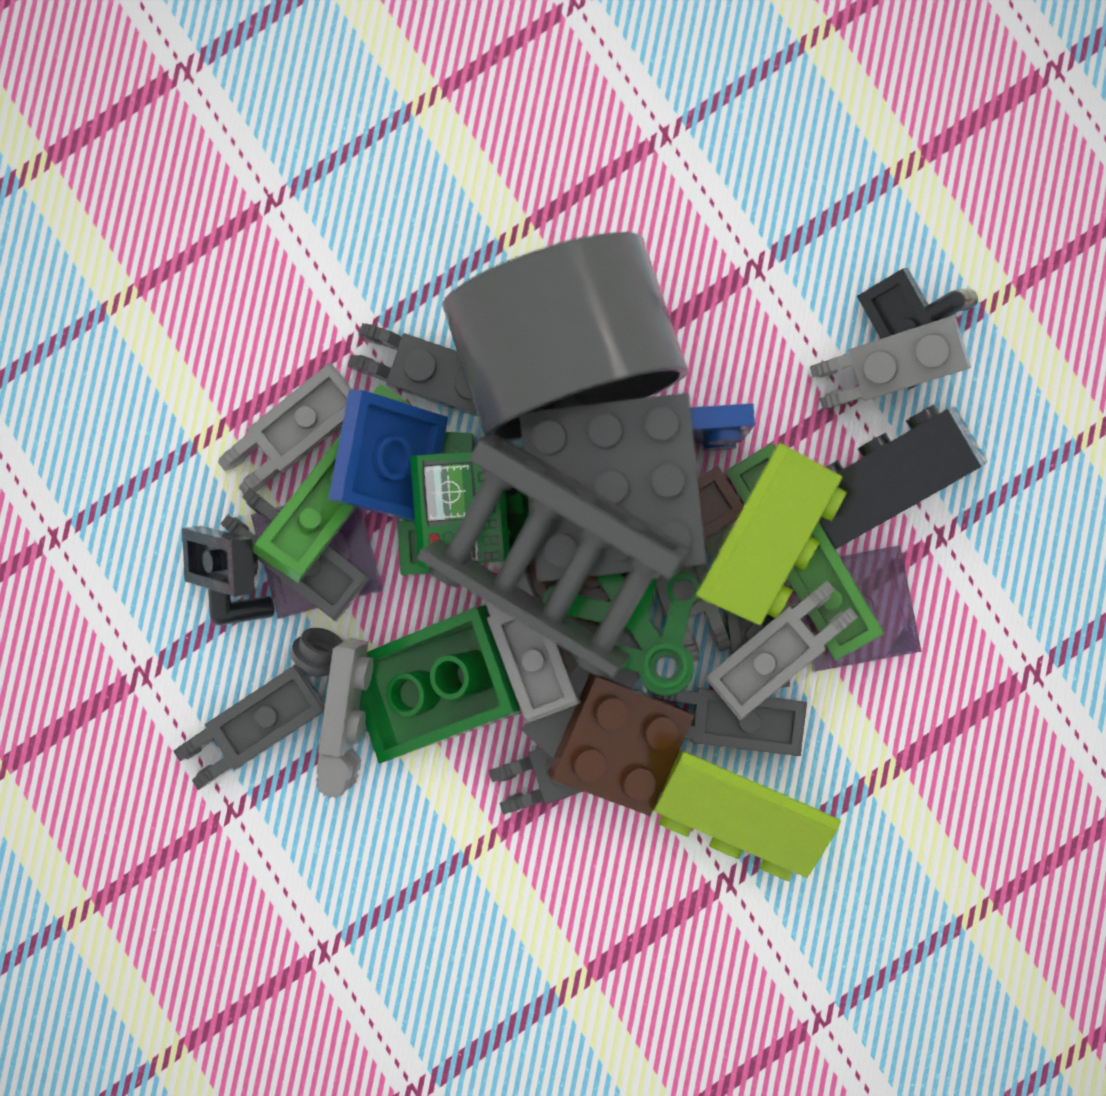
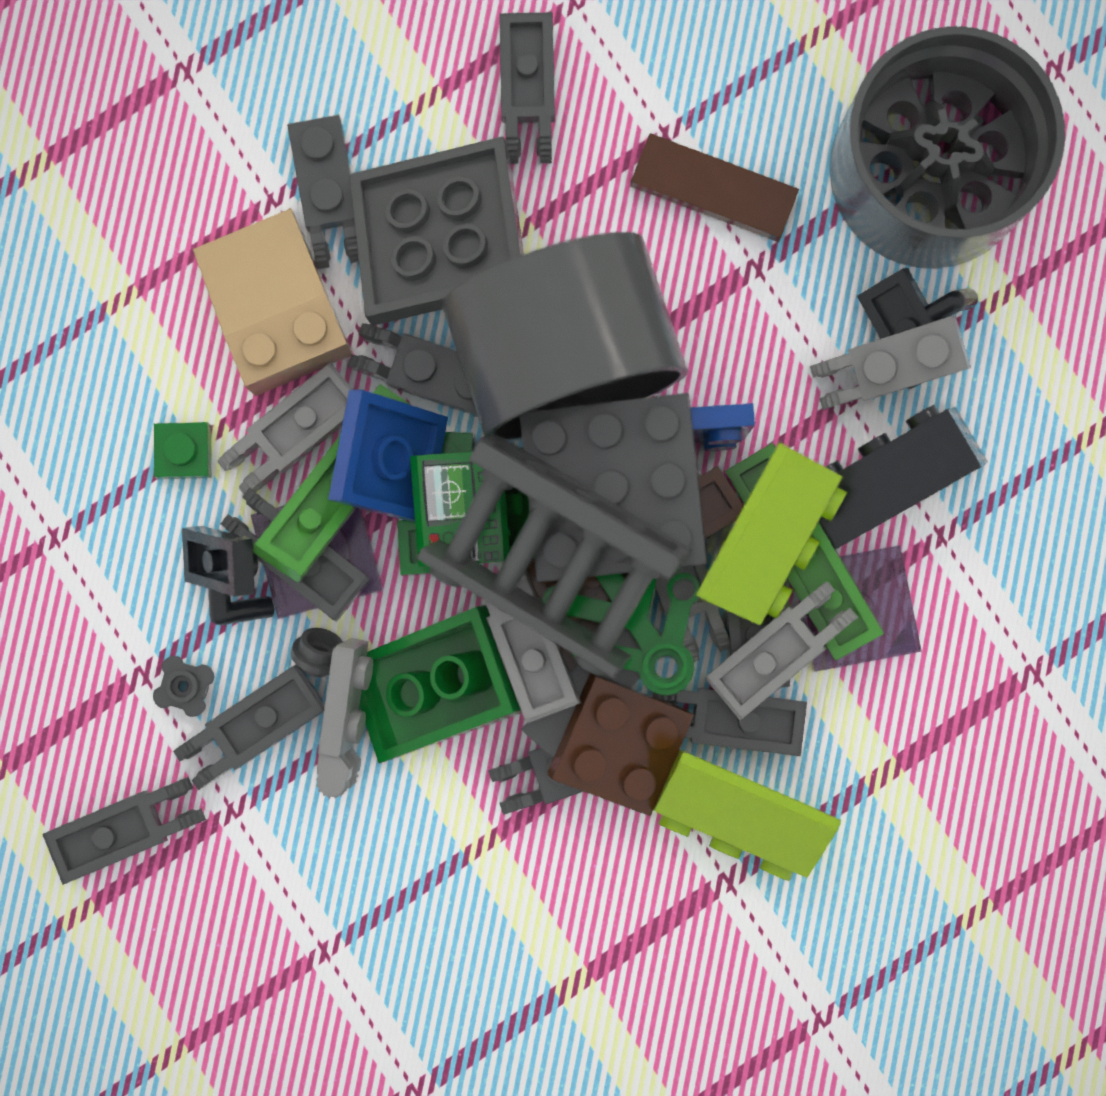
none -> dark grey hinge [42,777,206,885]
none -> dark grey plate [153,656,215,717]
none -> green plate [154,422,212,479]
none -> tan slope [193,208,353,396]
none -> dark grey hinge [287,115,359,269]
none -> dark grey plate [349,136,524,326]
none -> dark grey hinge [499,12,555,164]
none -> reddish brown tile [630,133,799,242]
none -> dark grey wheel [830,26,1065,269]

